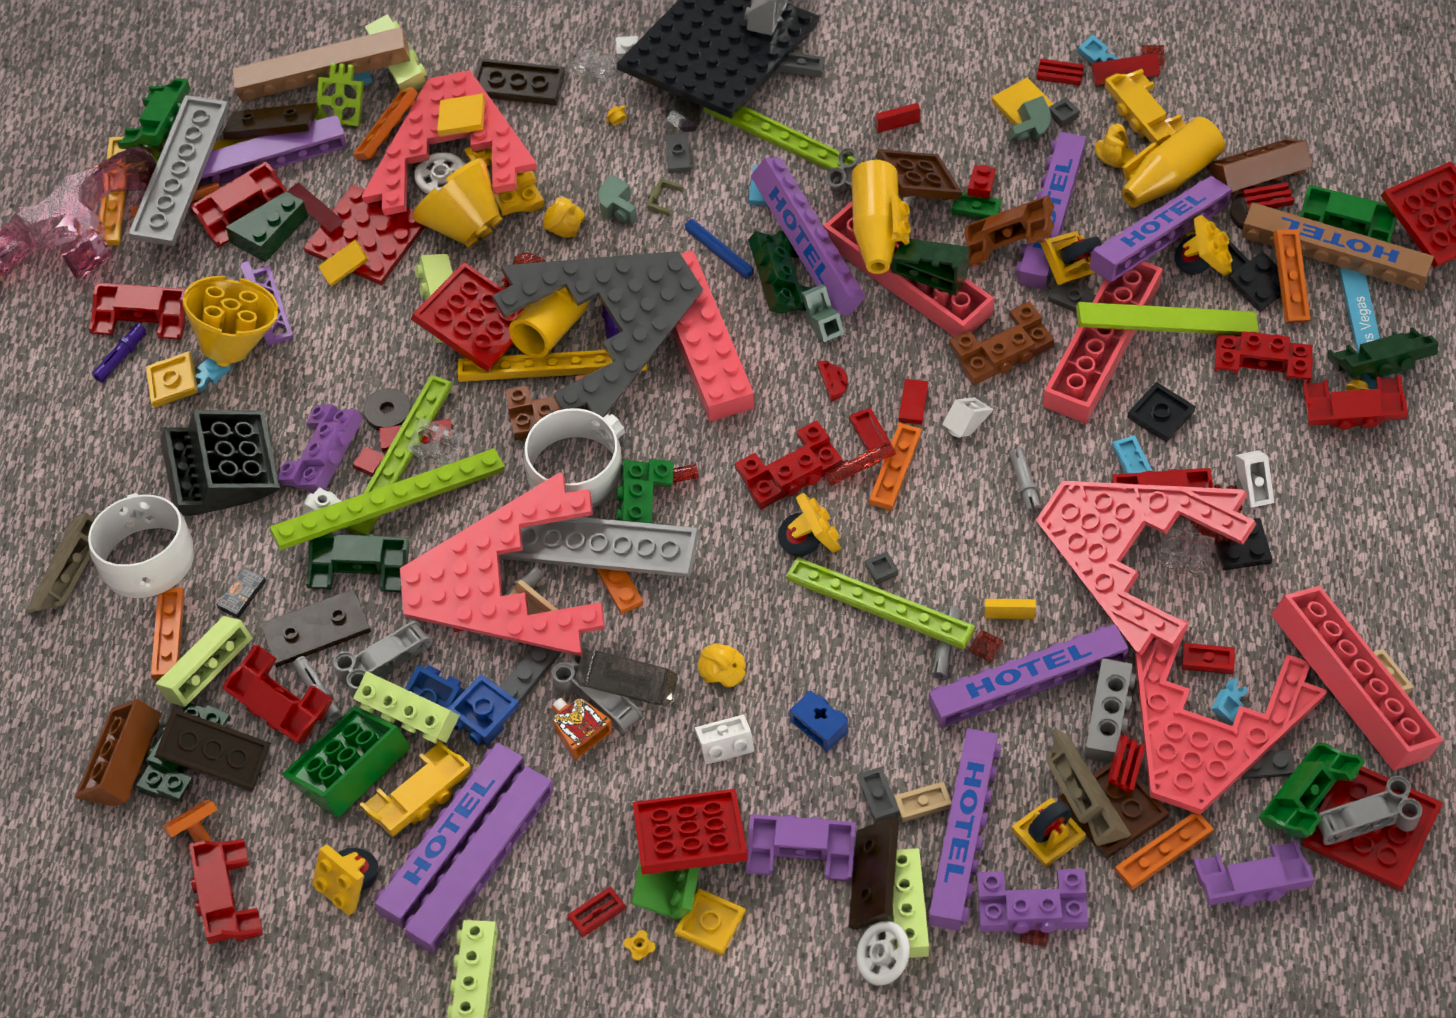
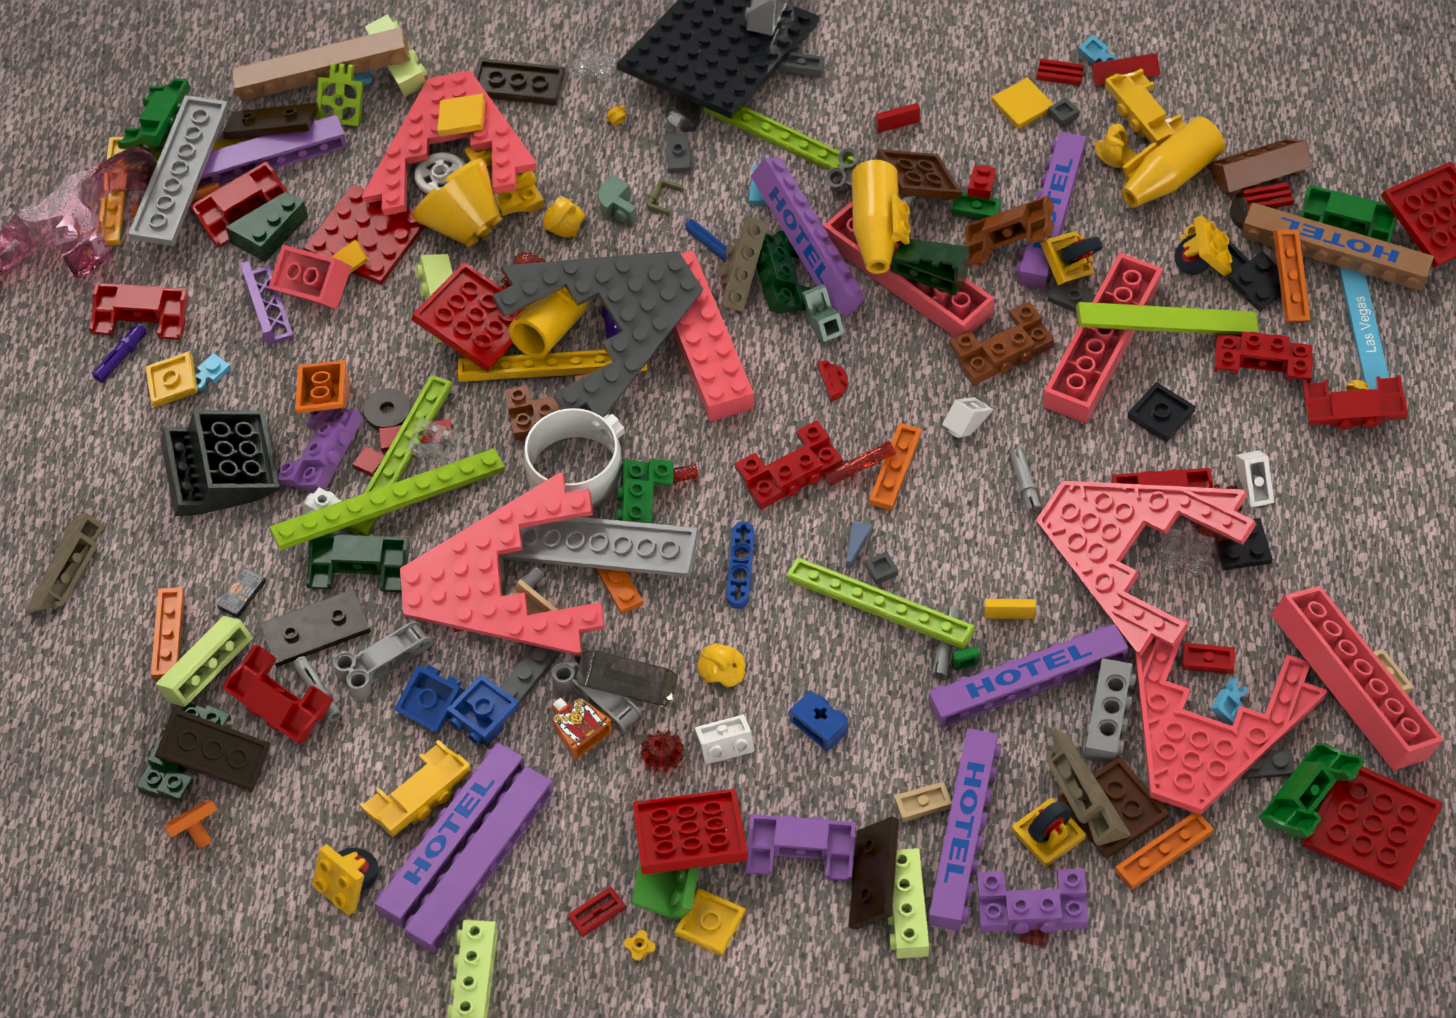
dark orange slope [75,699,162,806] -> none
white cylinder [88,493,194,598] -> none
yellow cone [183,276,278,367] -> none
red bracket [189,838,263,944] -> none
green slope [282,705,411,818] -> none
dark red sticker [288,183,345,232] -> none
orange plate [352,87,418,161] -> none
yellowish green brick [353,671,460,744] -> none
white plate [616,36,638,59] -> none
yellow plate [778,493,841,557] -> none
red tile [849,407,891,455] -> none
white plate [856,921,910,985] -> none
dark grey plate [857,767,900,823] -> none
red tile [899,379,929,425] -> none
clear red tile [969,629,1003,662] -> none
sand green brick [1005,96,1051,142] -> none
medium lavender brick [1090,176,1232,282] -> none
red tile [1107,734,1146,793] -> none
medium azure plate [1112,435,1152,474] -> none
clear red tile [1141,45,1165,66] -> none
medium lavender bracket [1193,839,1314,906] -> none
light grey piece [1317,776,1422,845] -> none
dark green bracket [1327,327,1439,379] -> none
none -> coral slope [268,245,352,310]
none -> orange slope [295,360,350,413]
none -> clear red gear [640,729,684,774]
none -> dark tan bracket [719,216,768,312]
none -> blue beam [727,521,755,609]
none -> sand blue piece [846,522,872,569]
none -> green tile [951,646,980,670]

